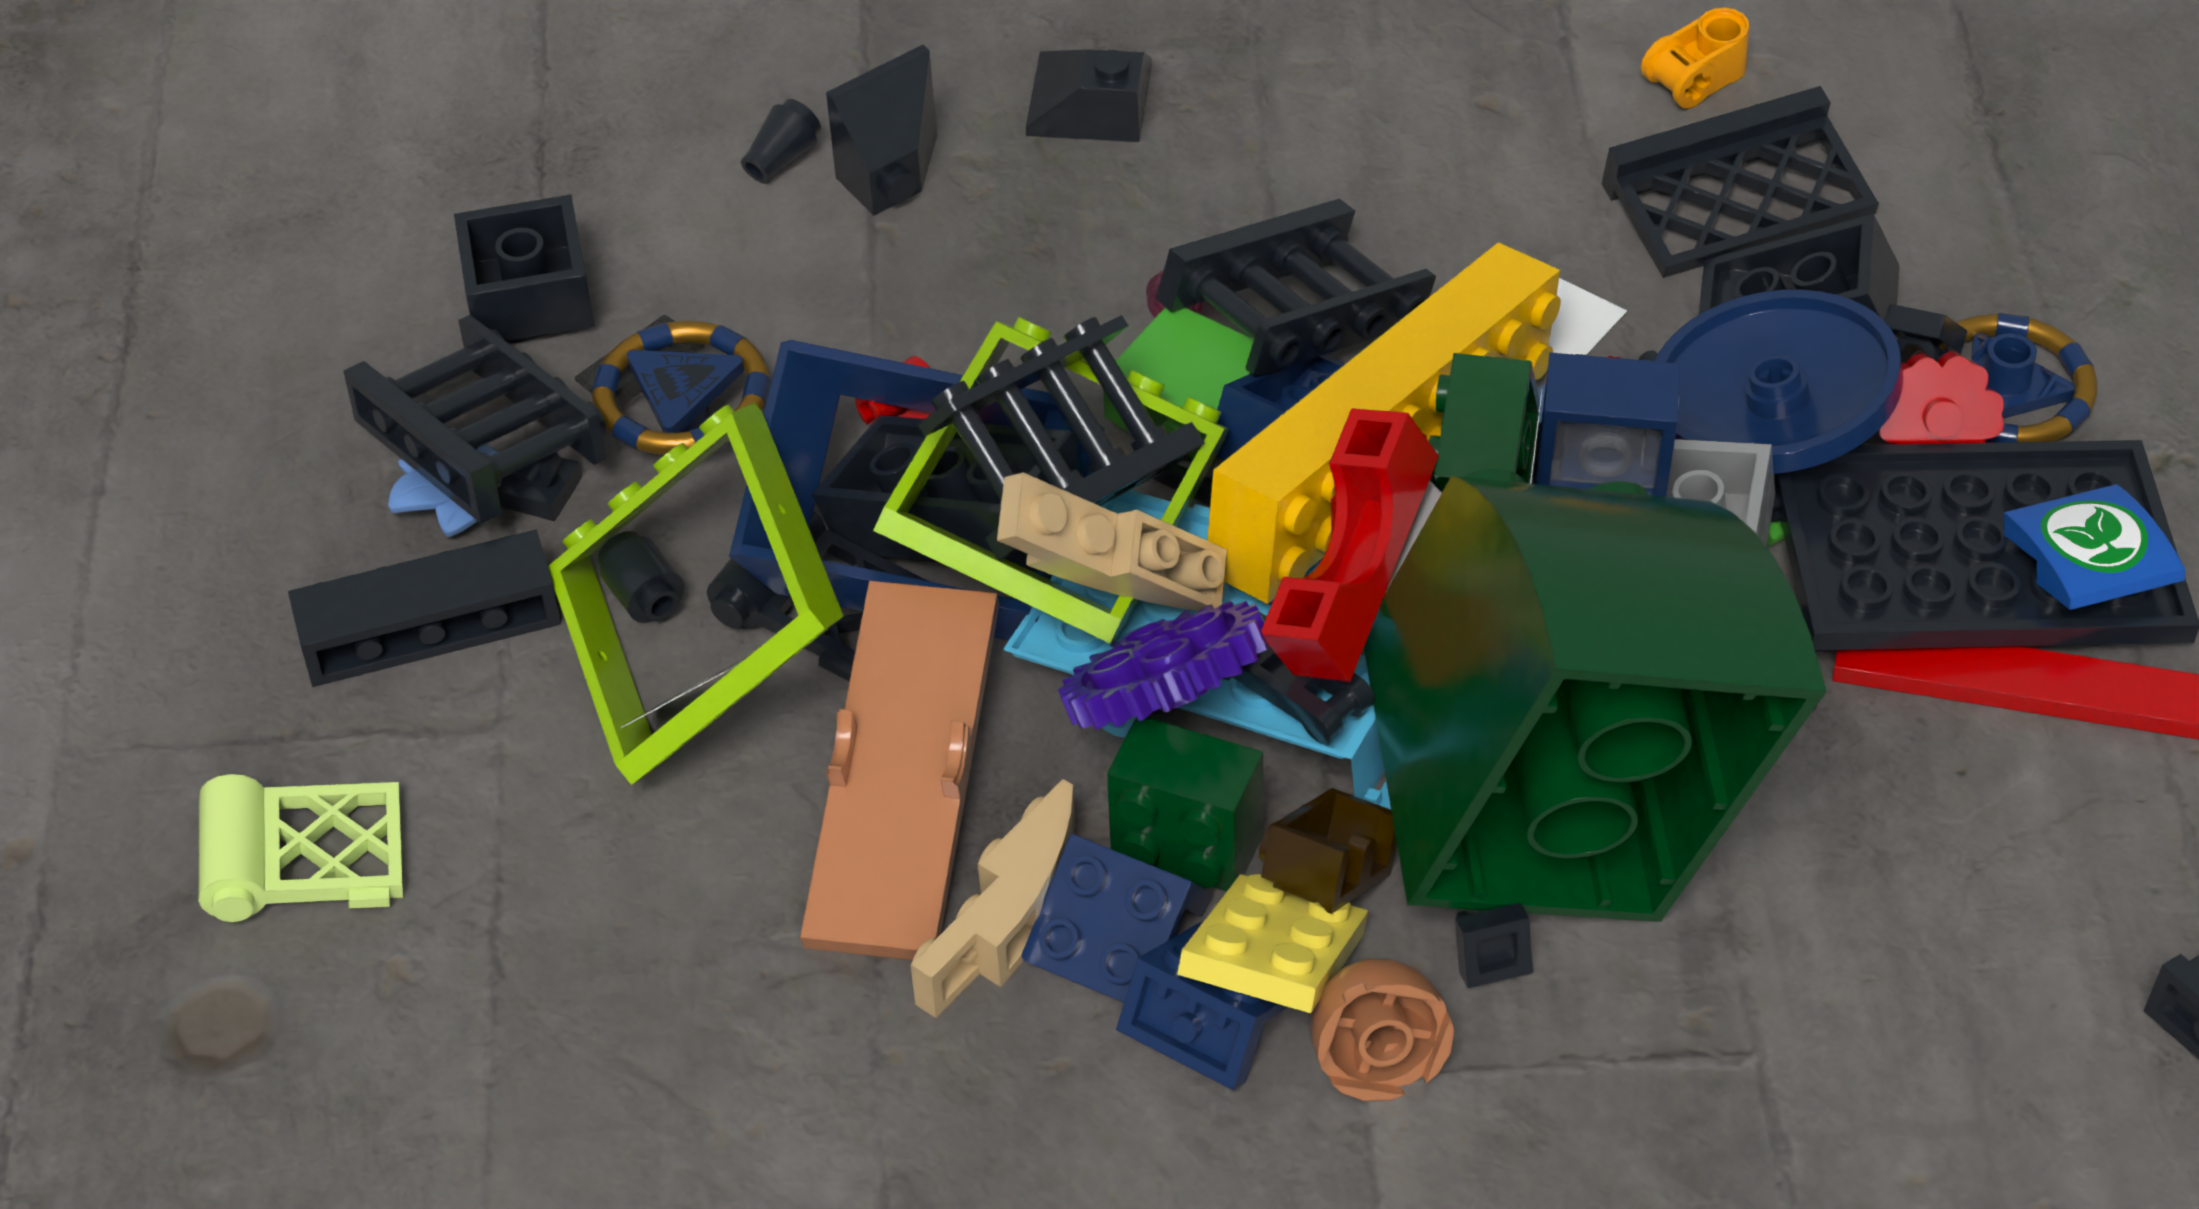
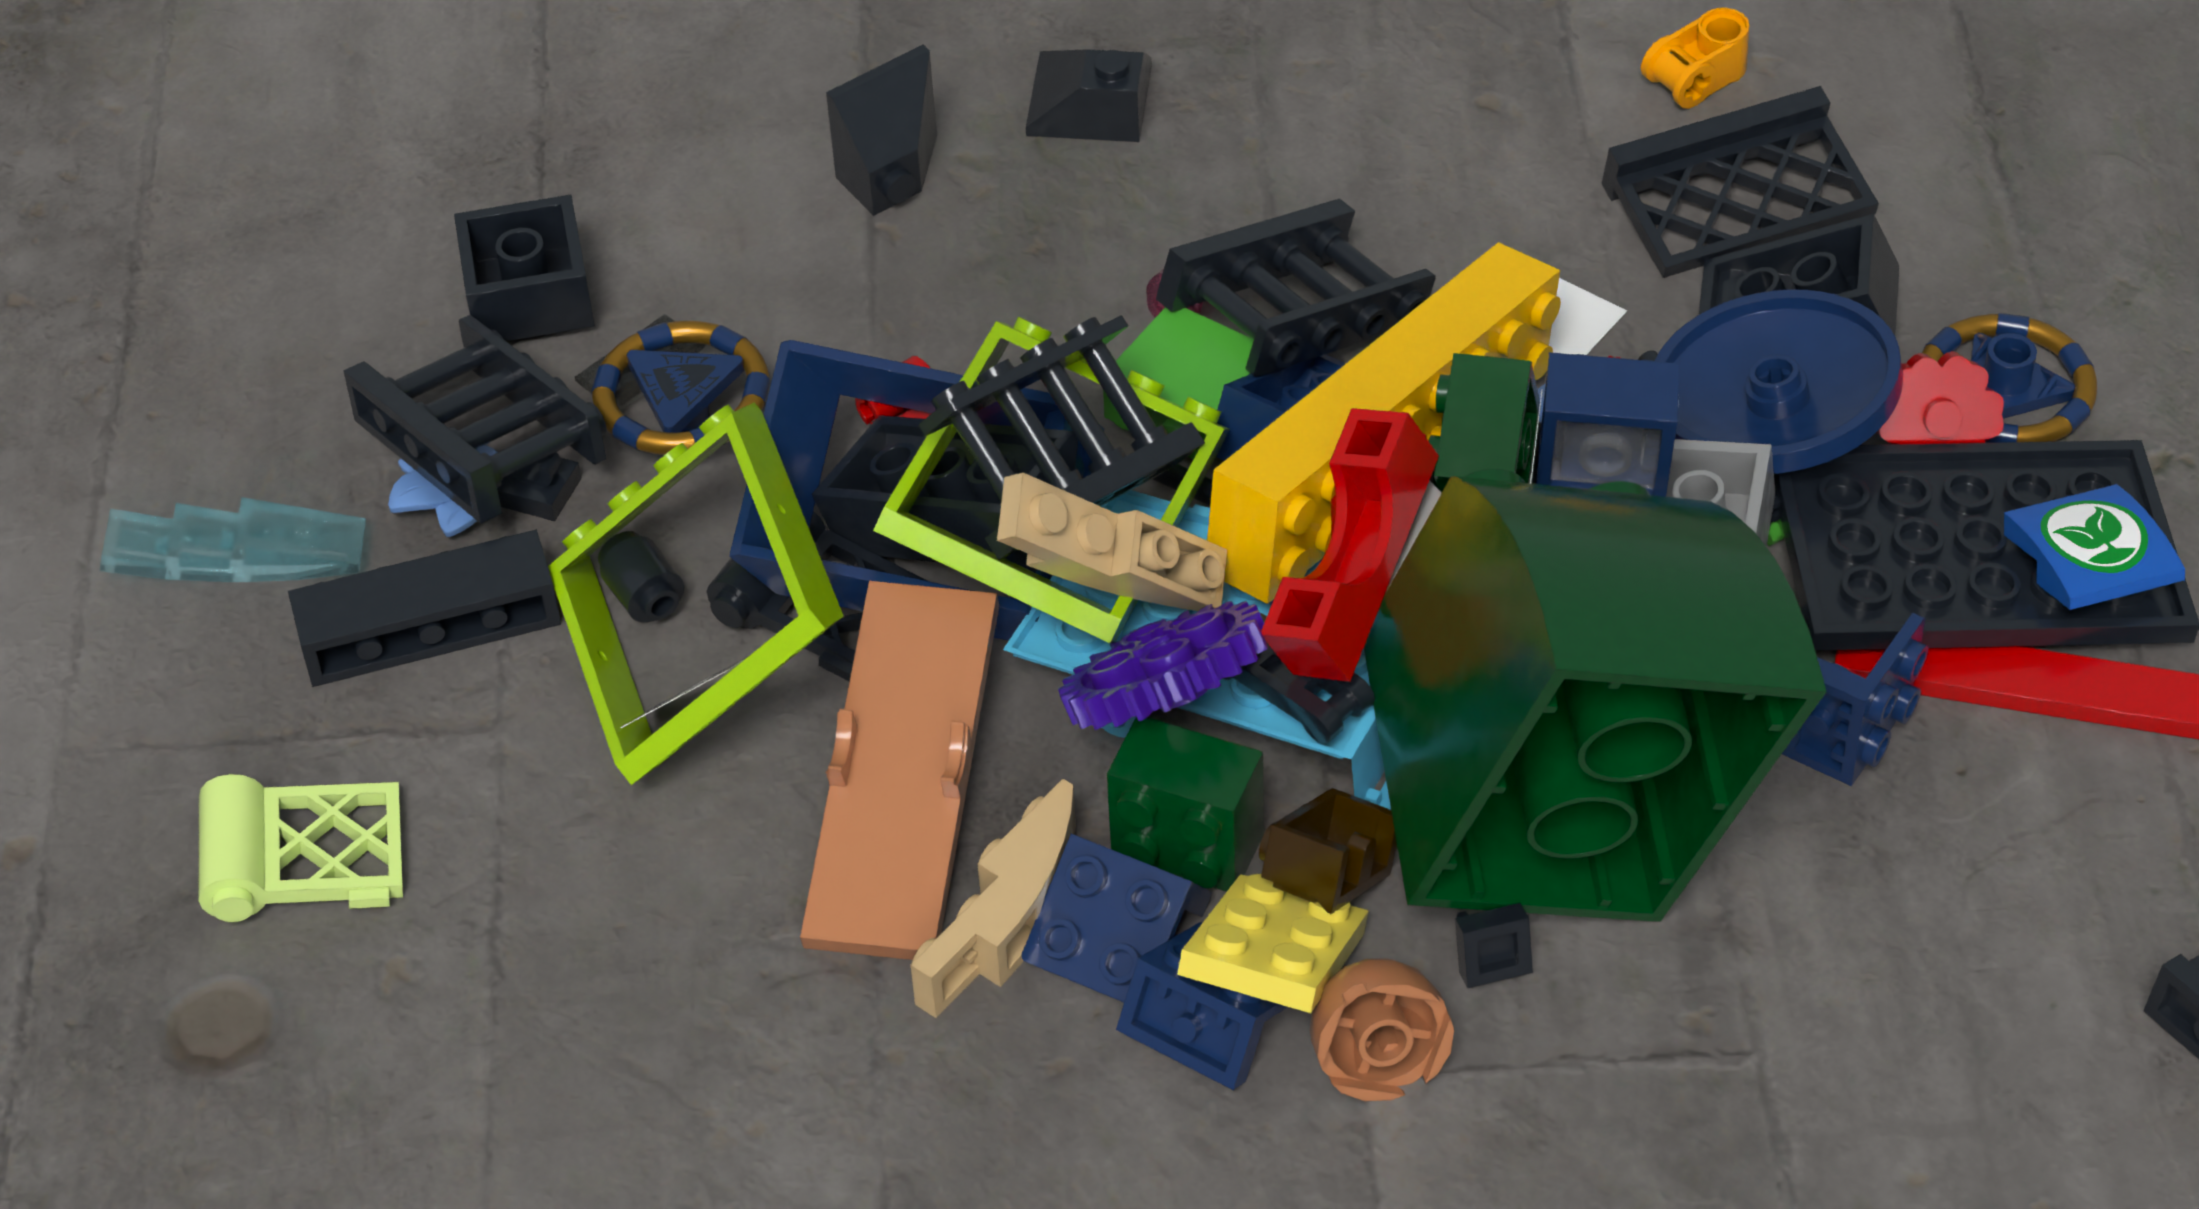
black cone [741,99,821,183] -> none
black tile [1885,304,1967,364] -> none
none -> clear light blue slope [99,497,366,582]
none -> dark blue bracket [1782,613,1929,786]

